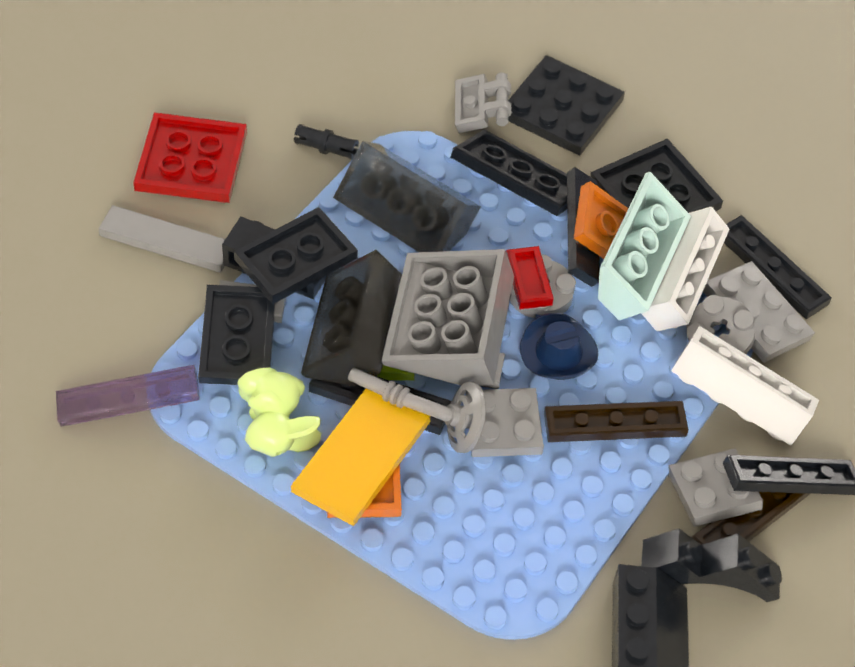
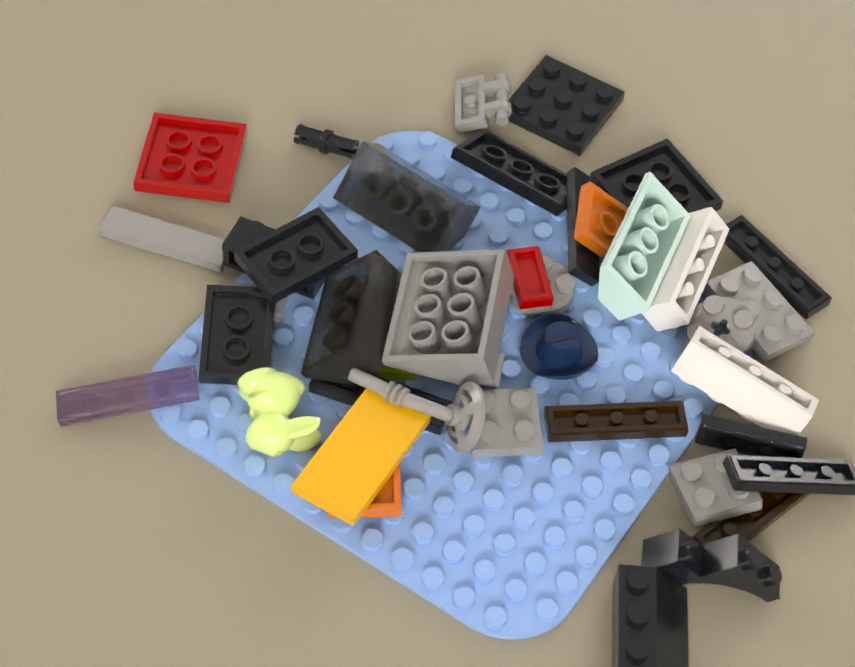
none -> black tile [695,414,807,458]

